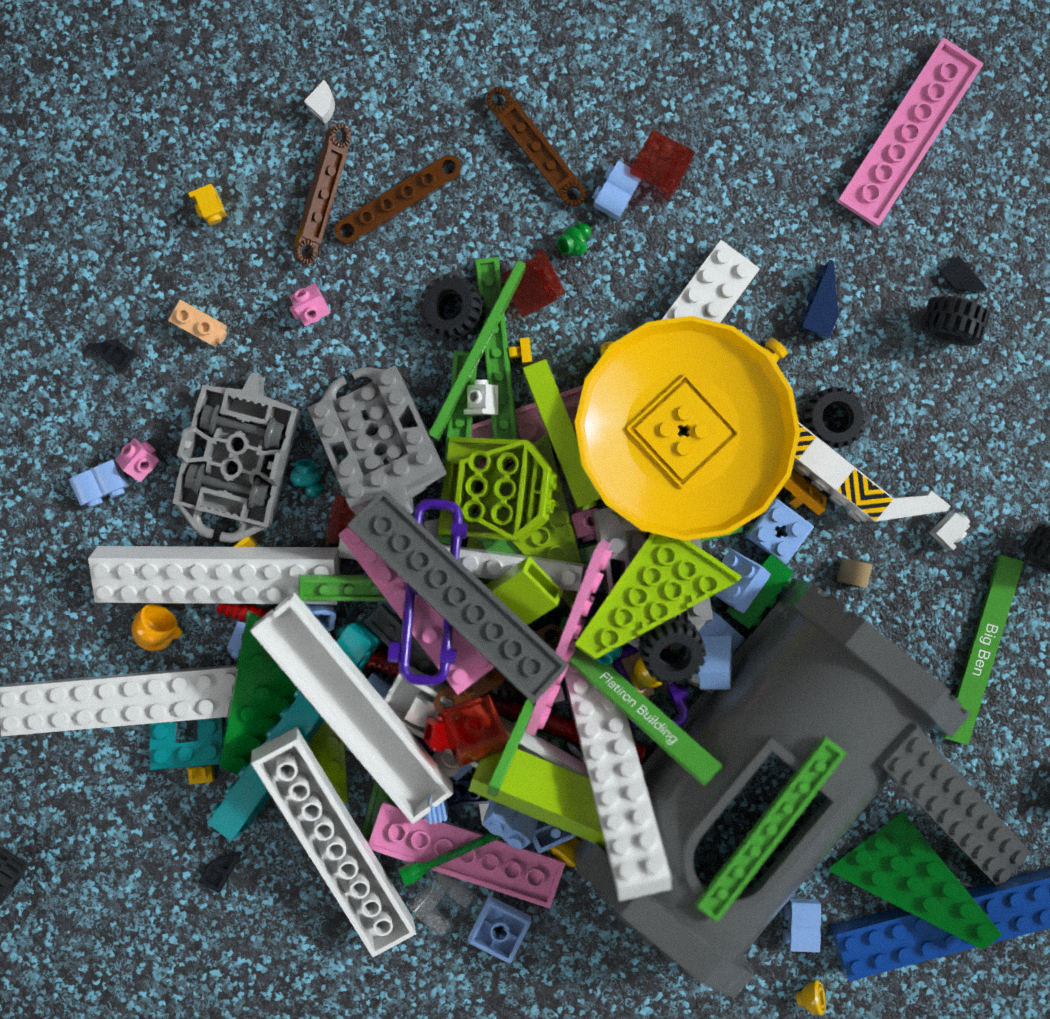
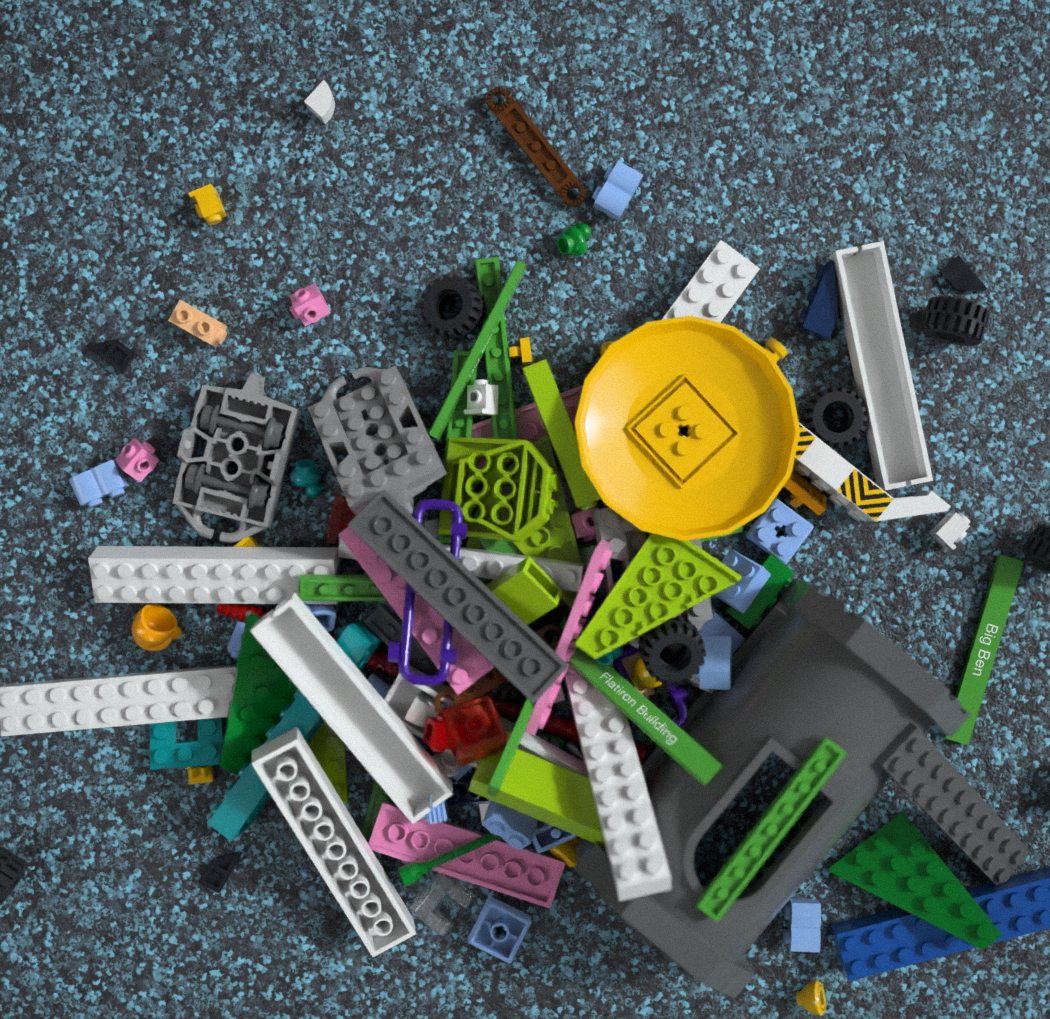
reddish brown plate [292,123,352,264] -> none
reddish brown plate [335,155,461,244] -> none
clear red bracket [501,249,565,318] -> none
clear red bracket [630,130,695,202] -> none
tan brick [836,558,873,588] -> none
bright pink plate [837,37,984,228] -> none
none -> white piece [829,241,933,491]

